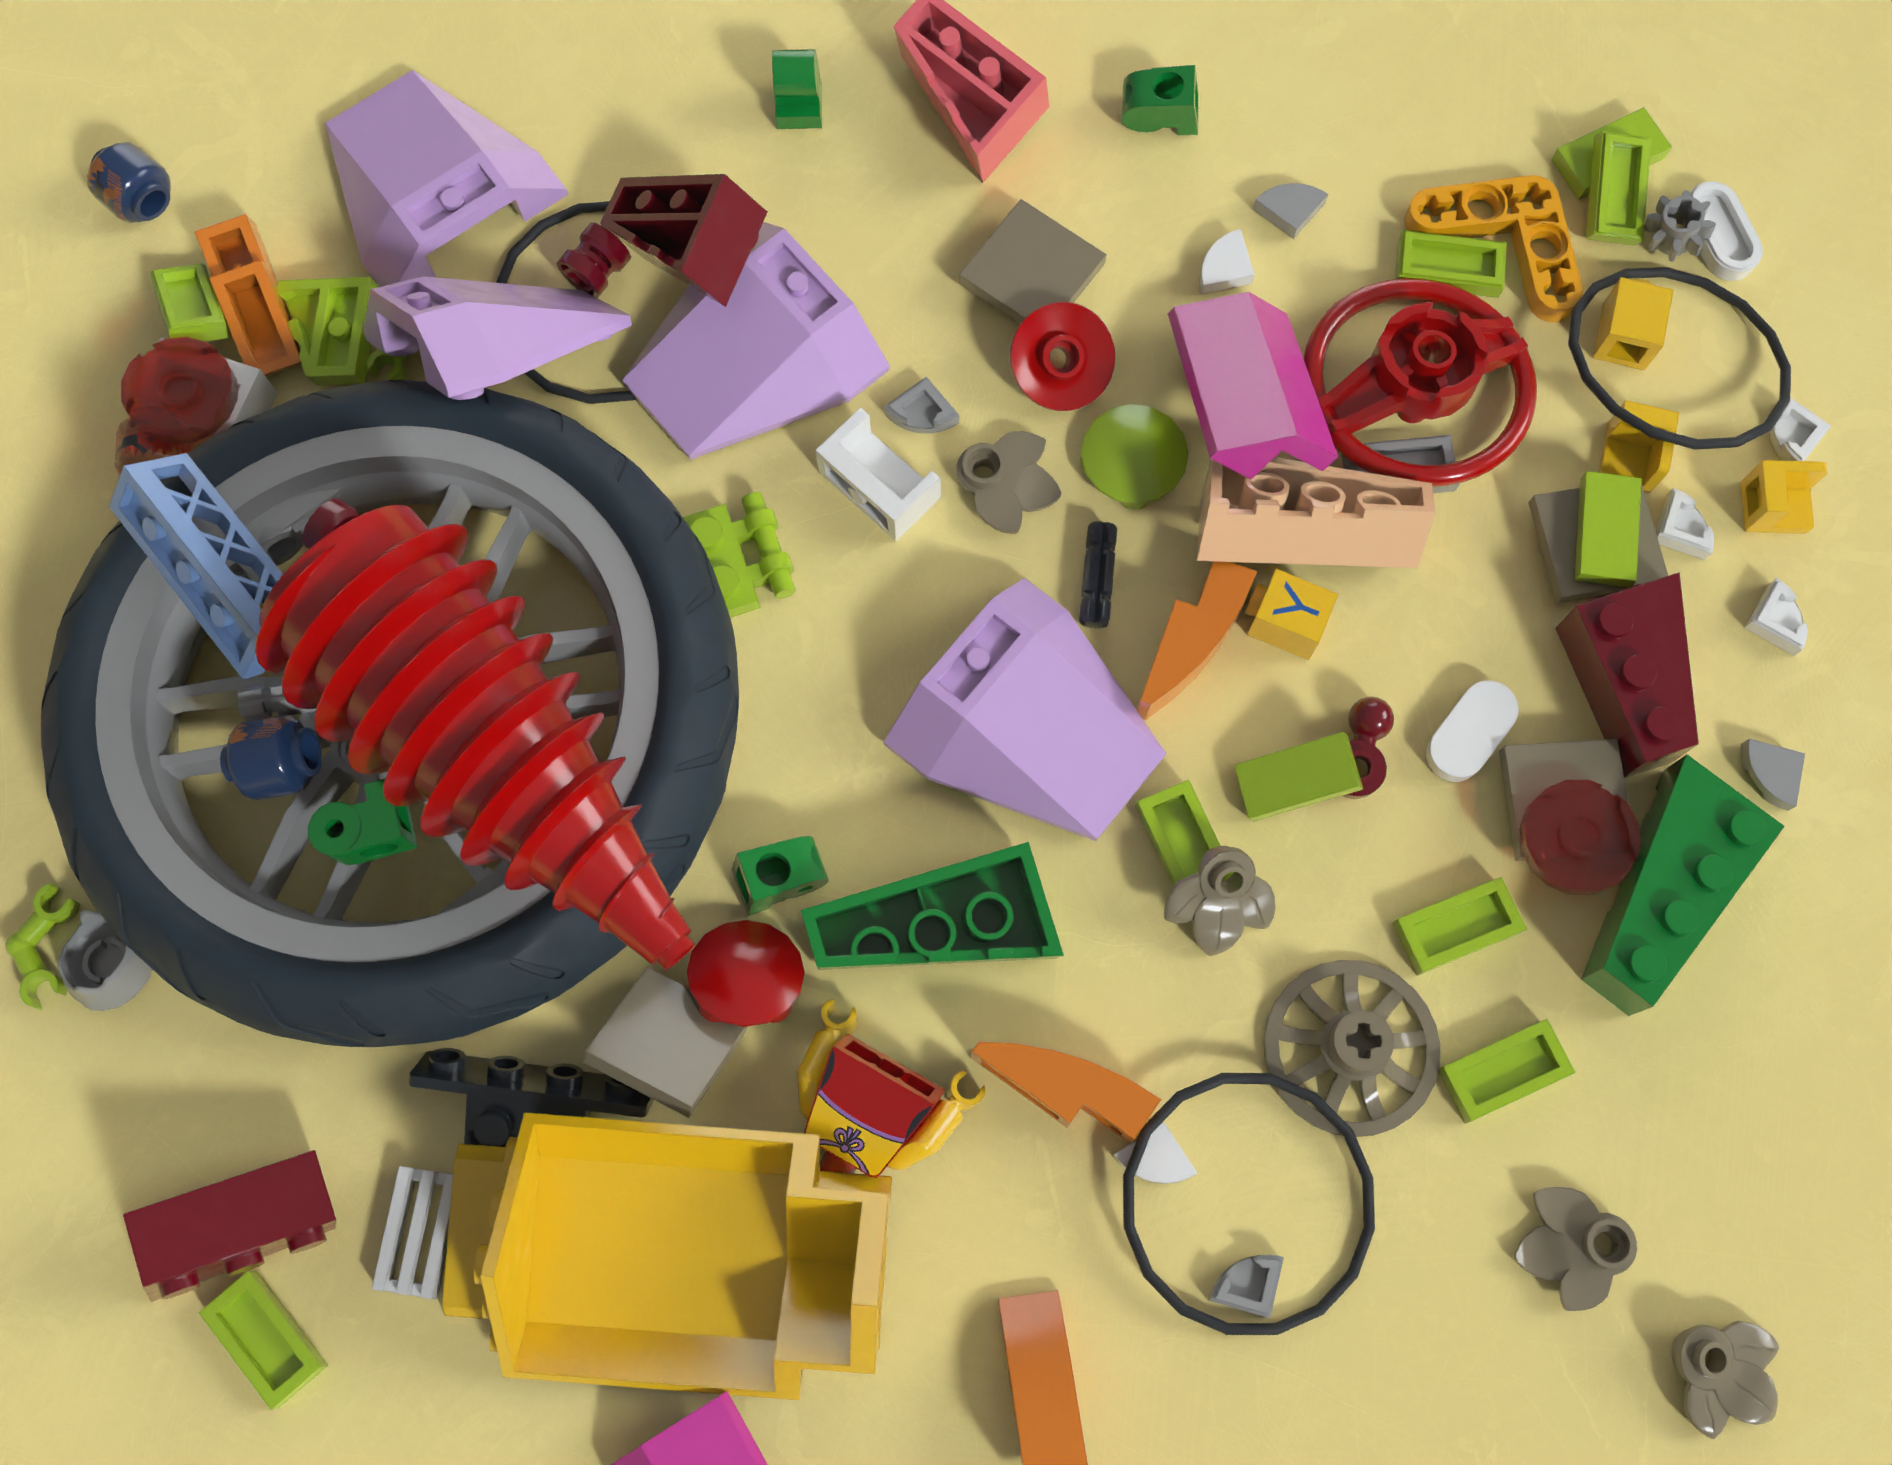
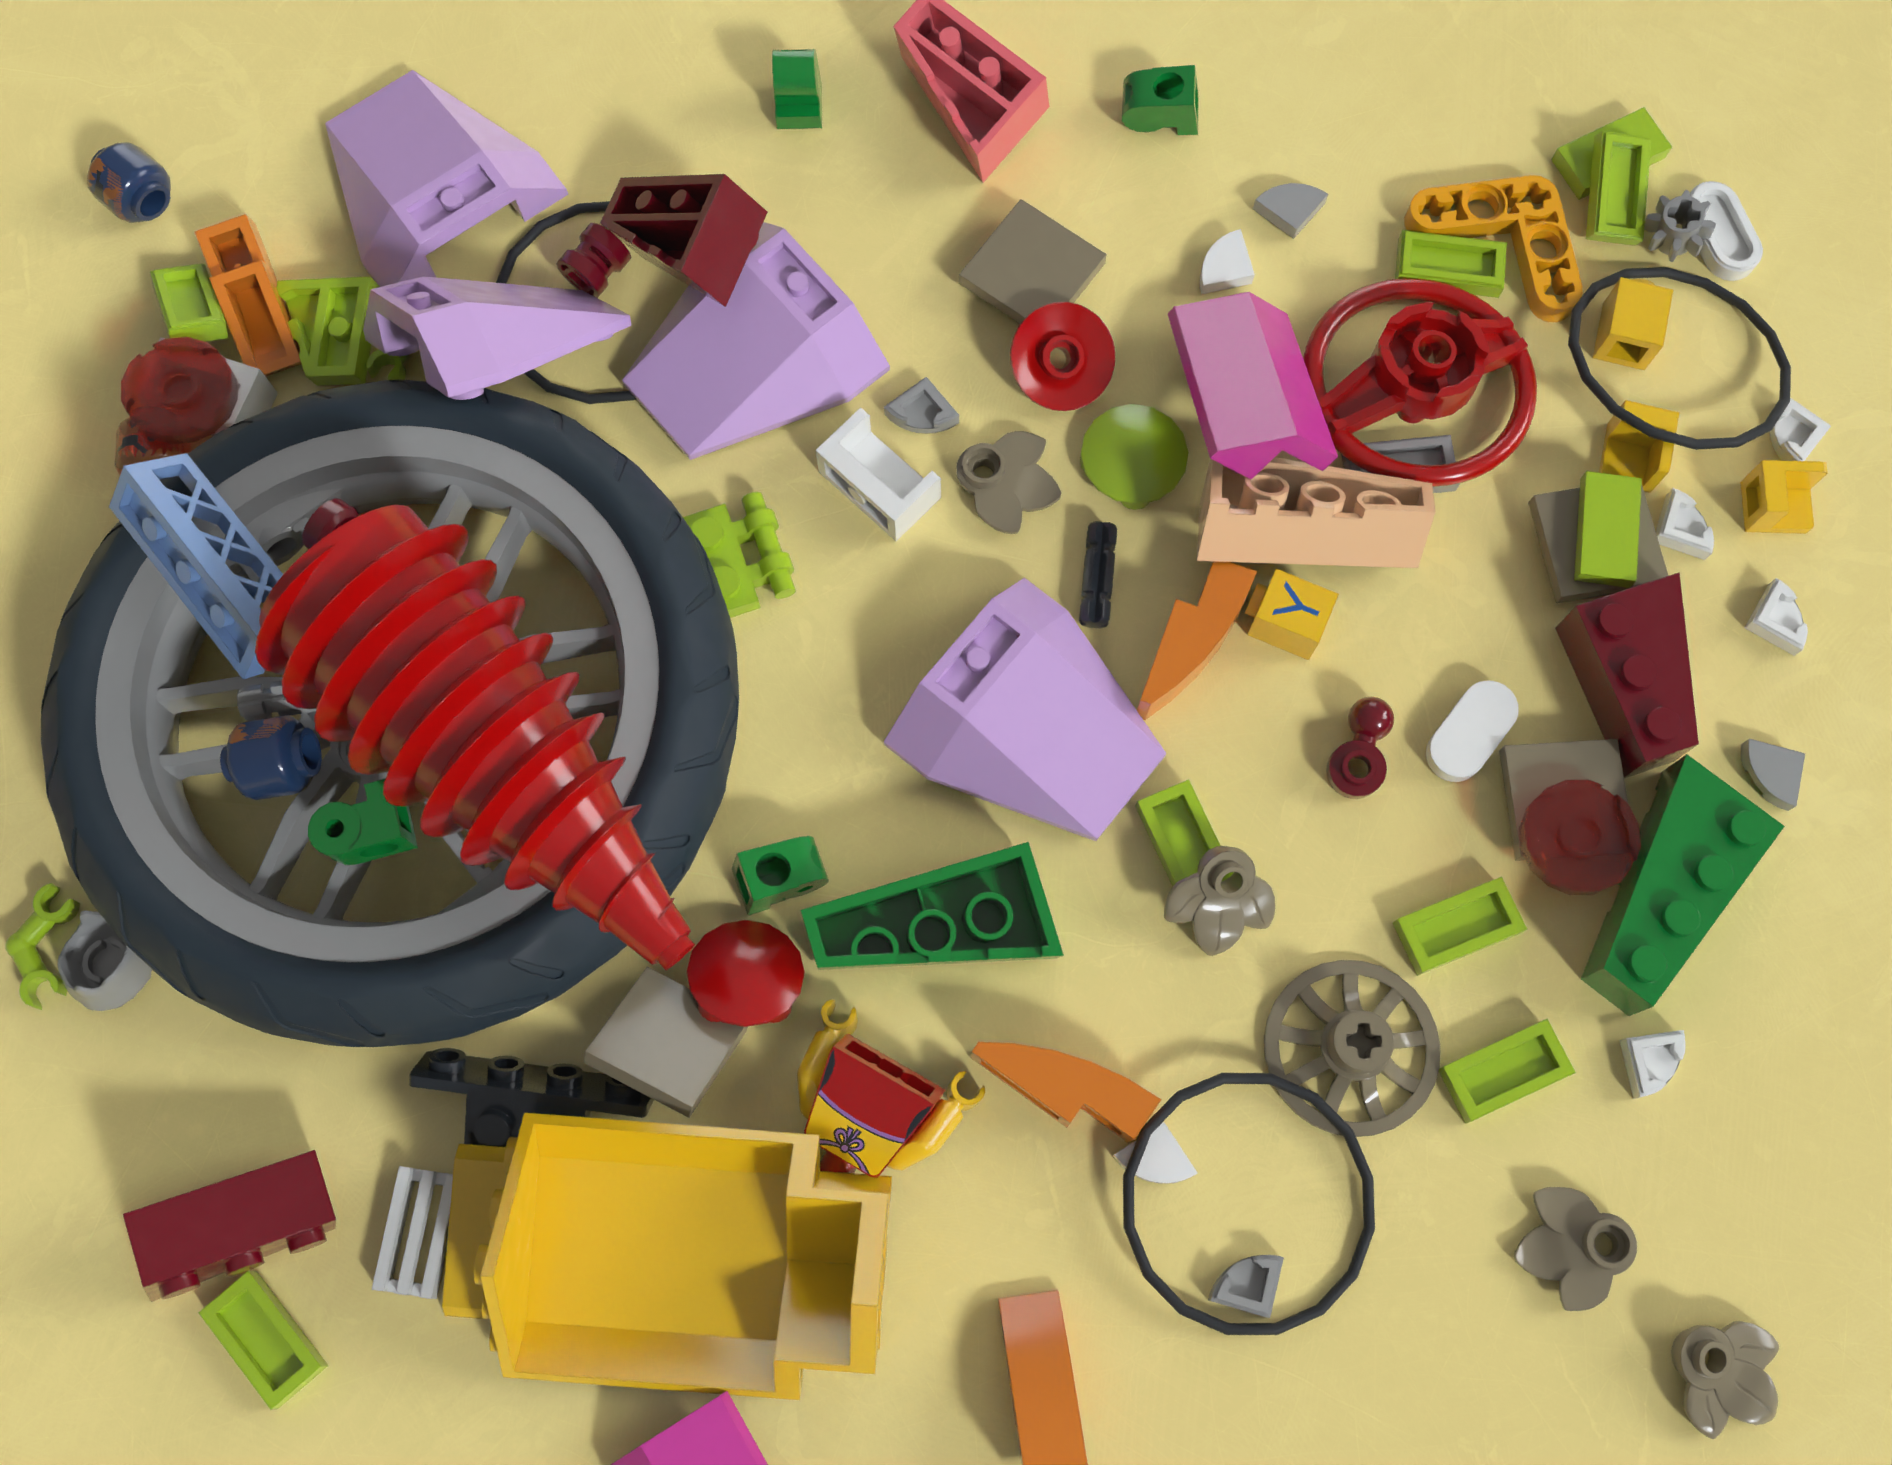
lime tile [1234,731,1363,822] -> none
none -> white tile [1620,1030,1686,1099]

